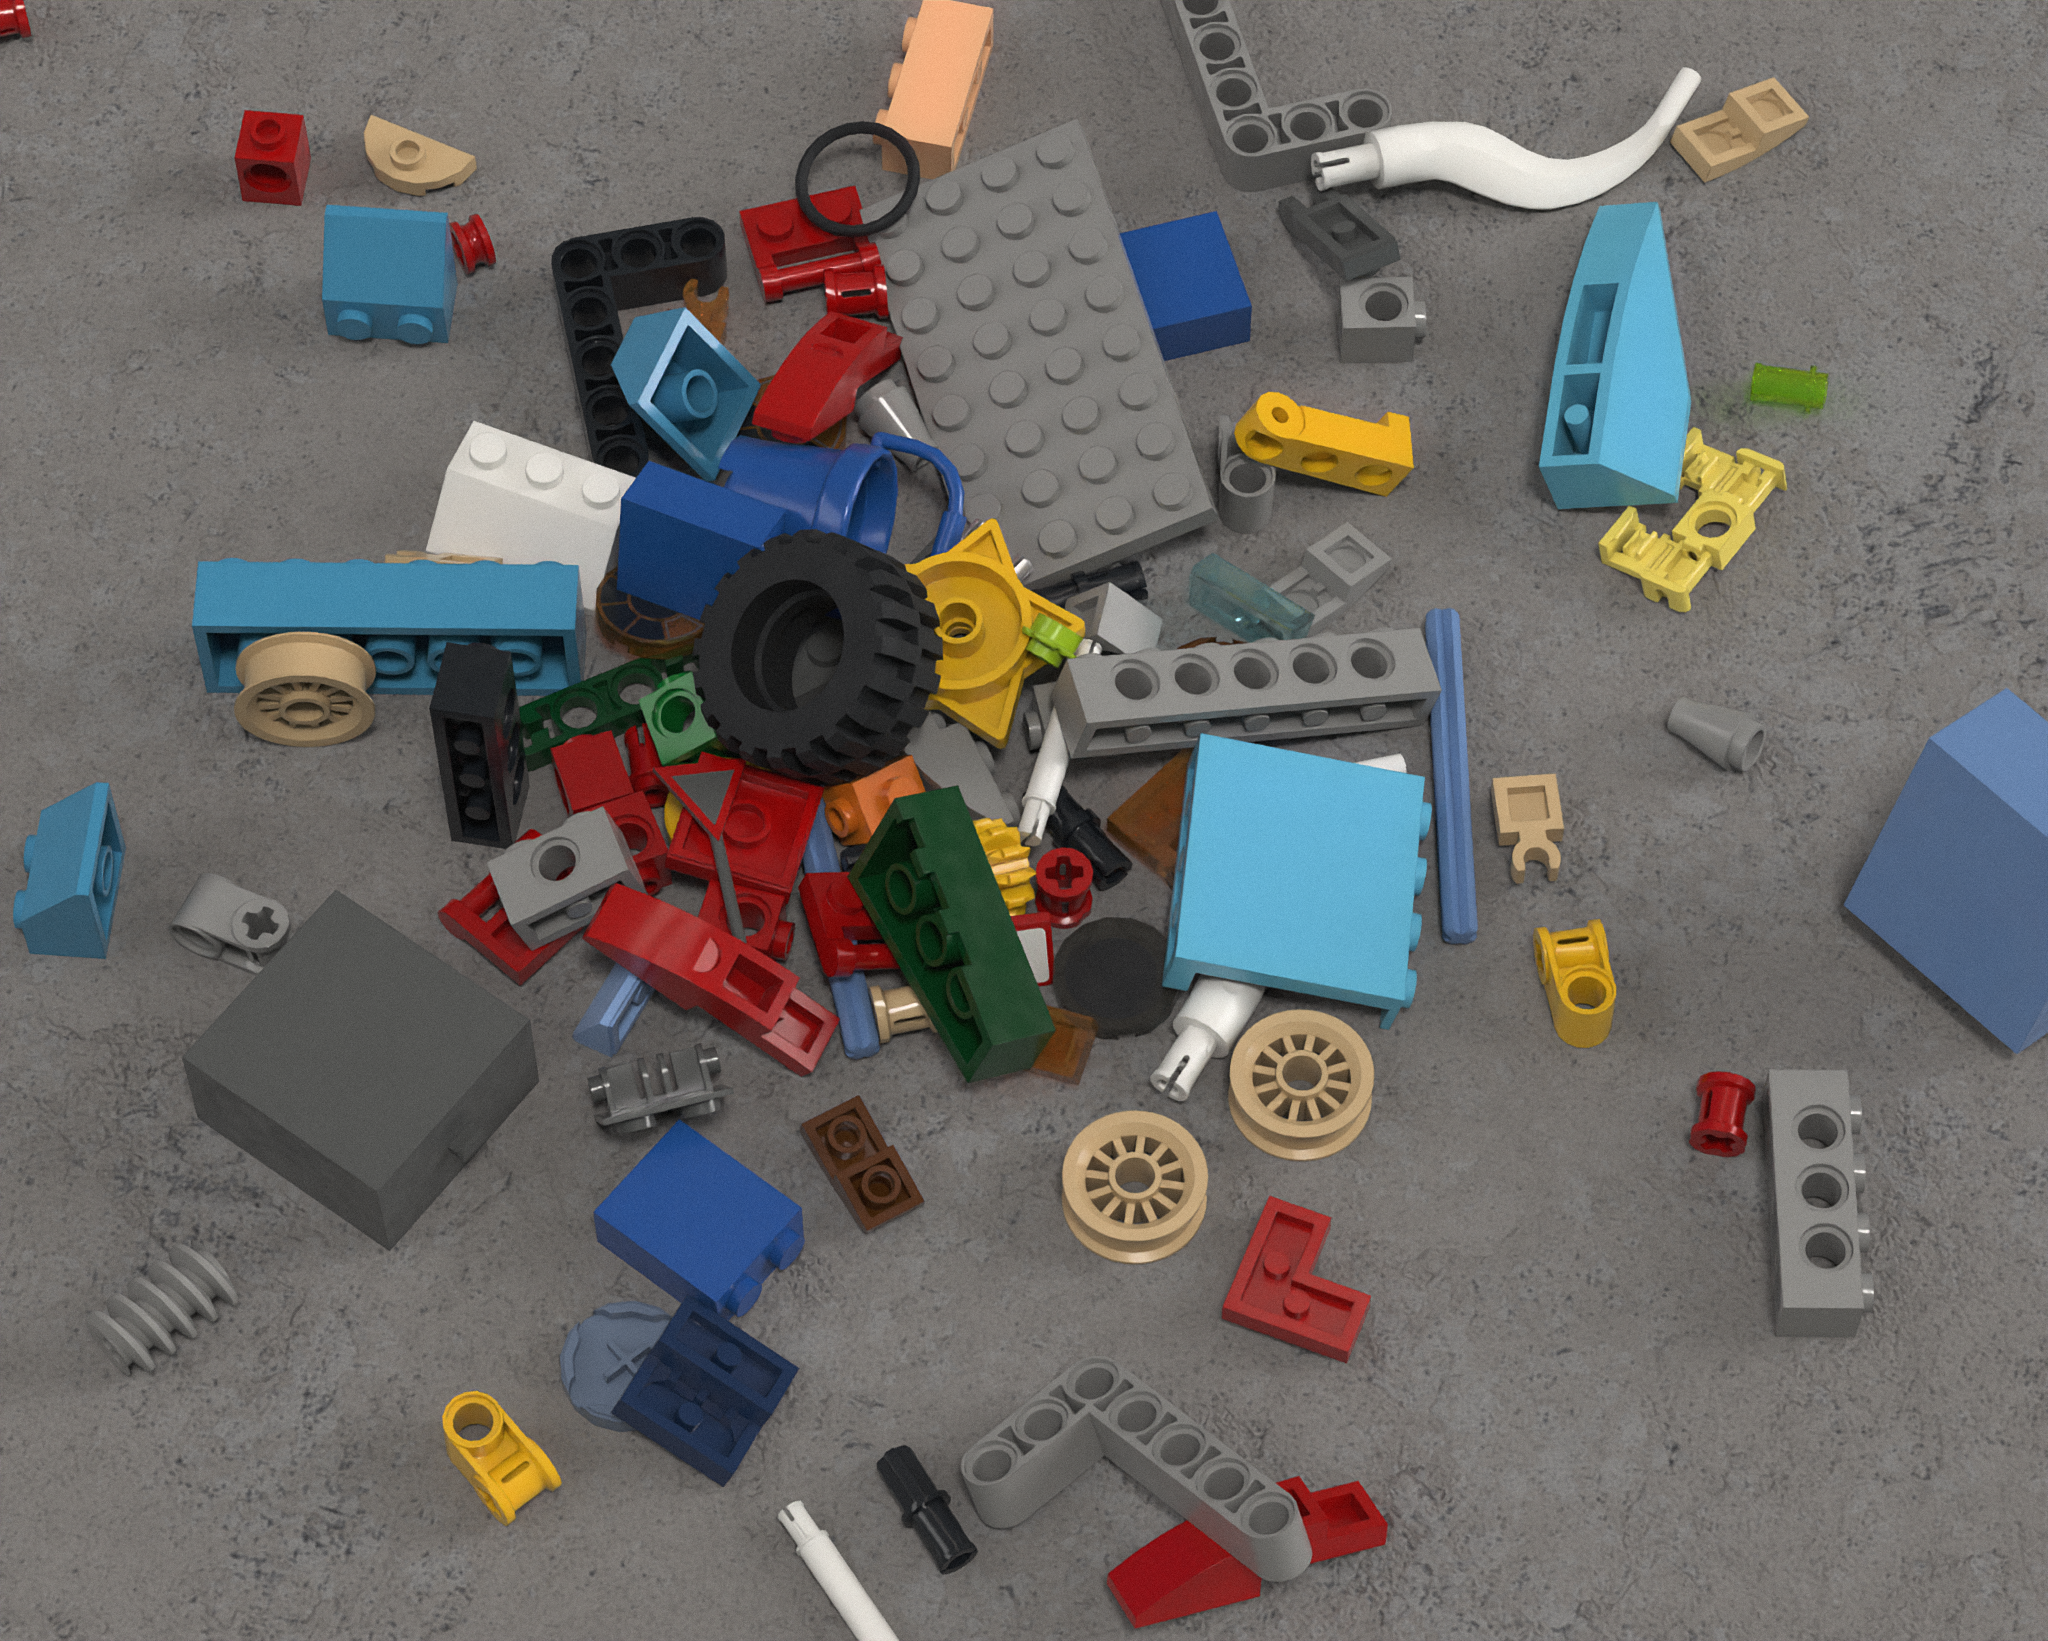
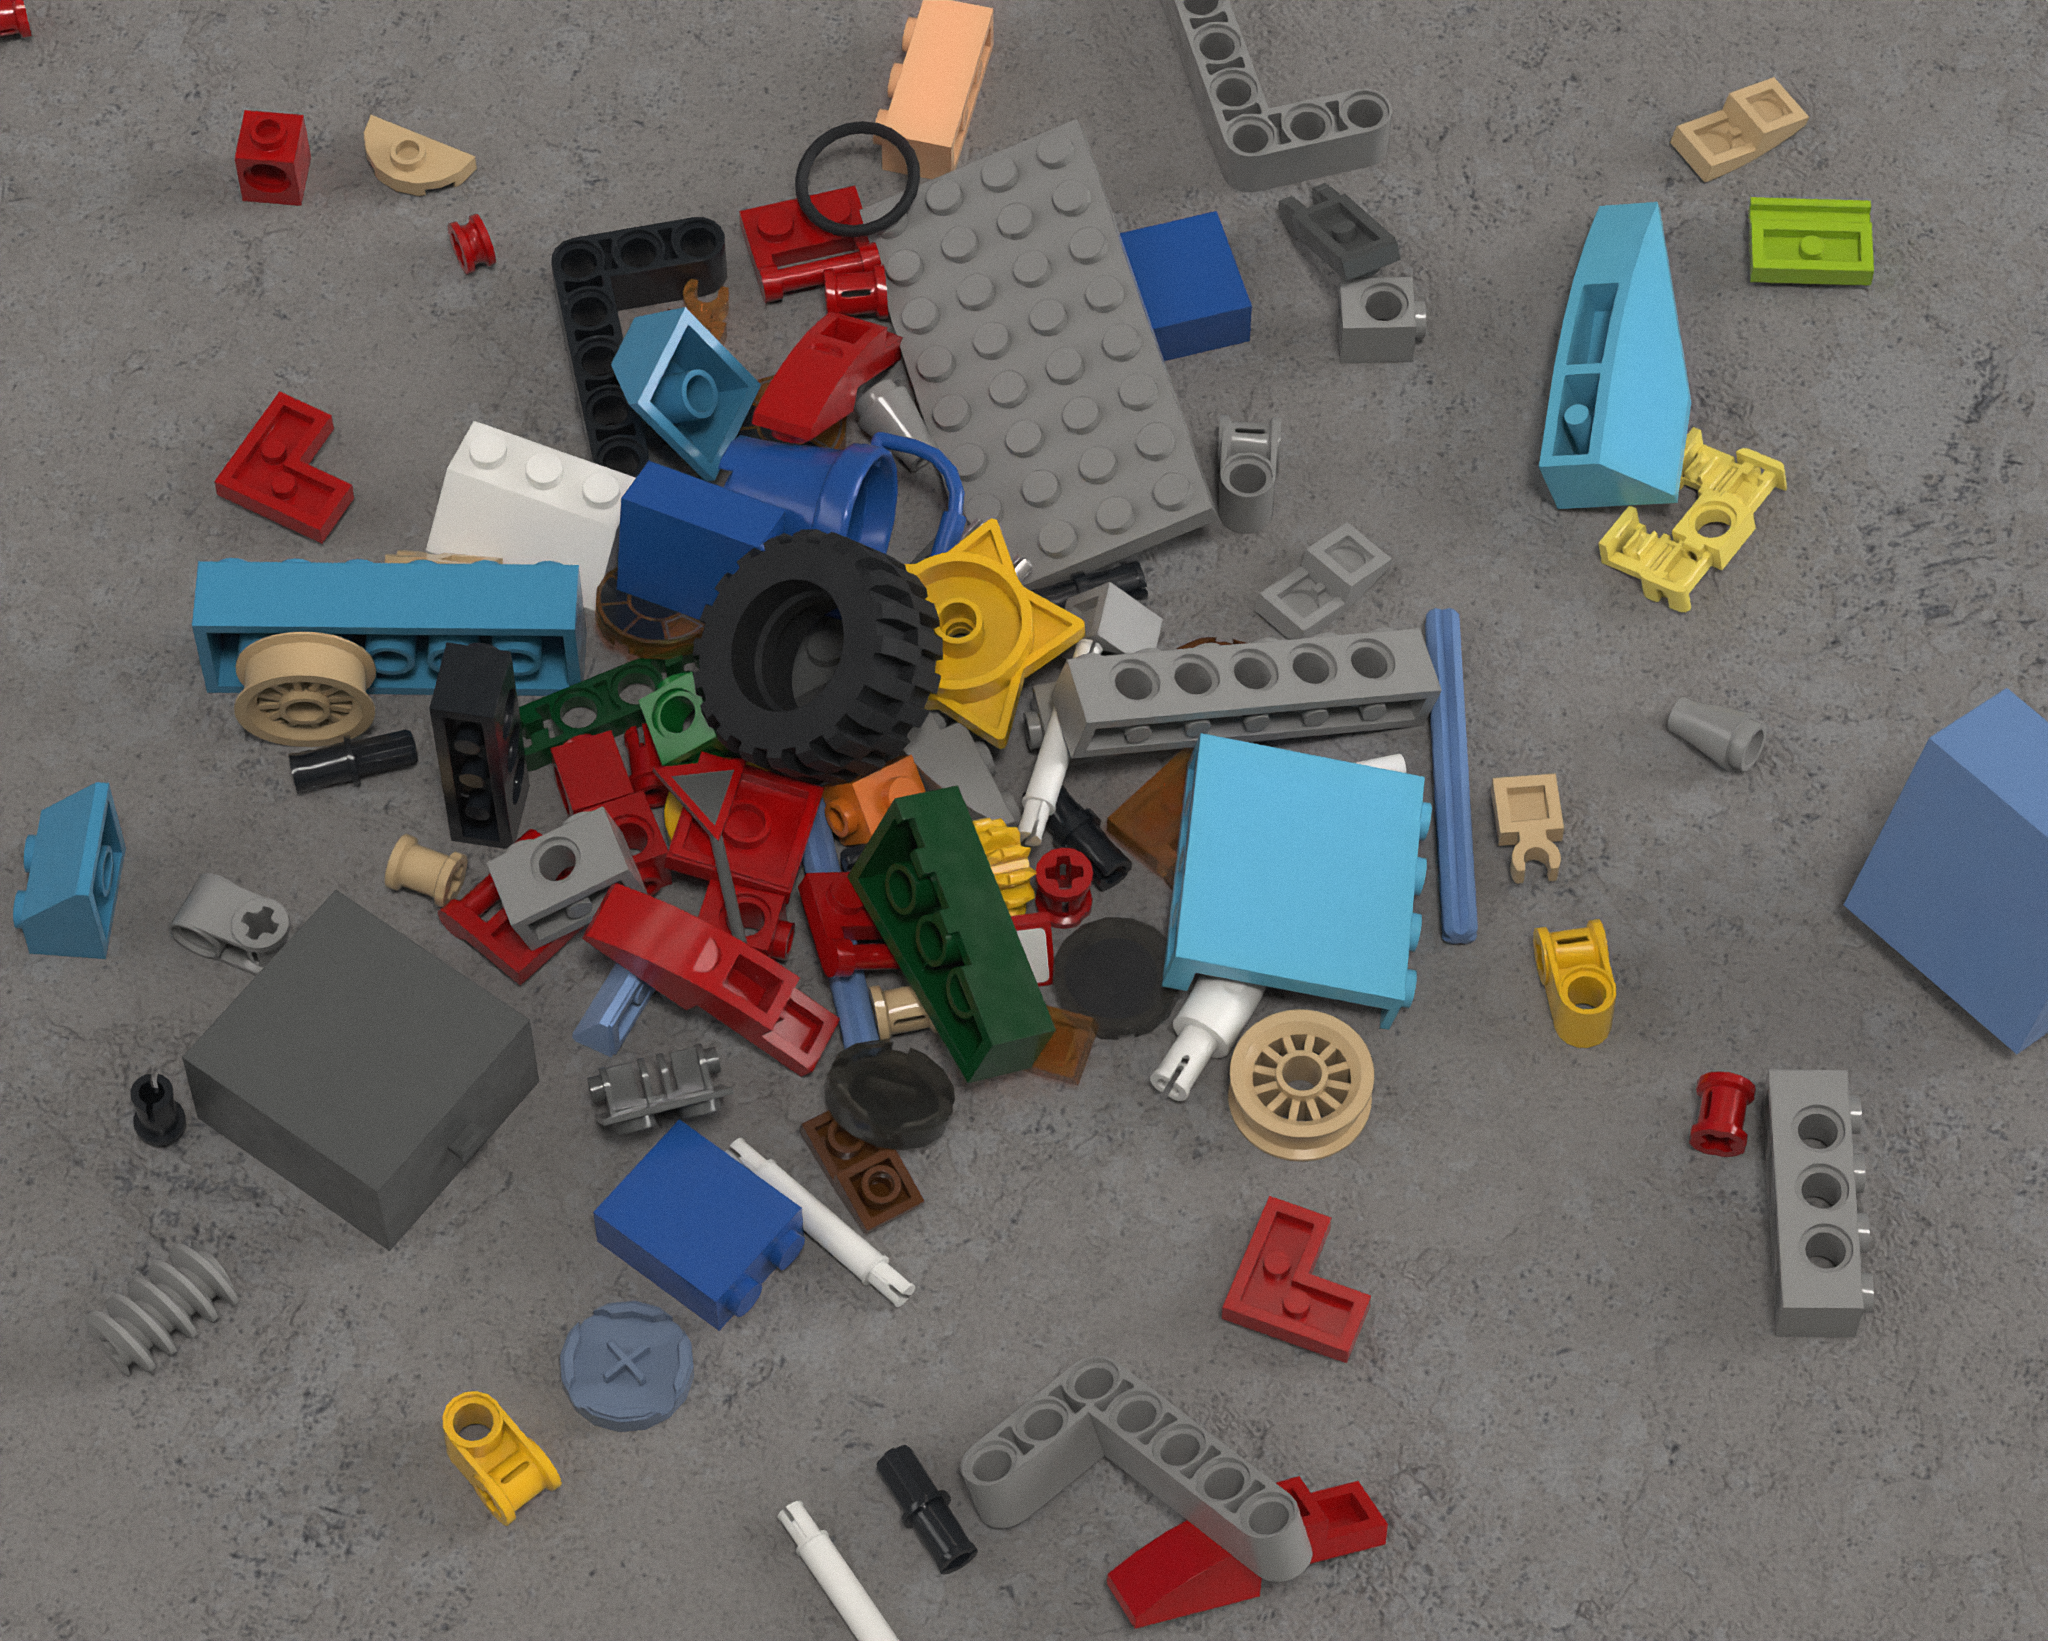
dark azure slope [322,205,458,344] -> none
dark blue slope [610,1294,800,1487] -> none
lime plate [1022,613,1083,669] -> none
tan wheel [1062,1110,1208,1264] -> none
clear light blue slope [1189,553,1315,643] -> none
yellow leg [1234,392,1414,497] -> none
white animal [1311,67,1702,210] -> none
clear neon green pin [1750,362,1829,414] -> none
none -> black pin [130,1074,186,1146]
none -> red plate [214,391,354,544]
none -> black axle [288,729,418,793]
none -> tan bush [385,834,468,907]
none -> white piece [726,1137,915,1307]
none -> clear smoke tile [824,1040,955,1150]
none -> lime plate [1748,197,1874,286]

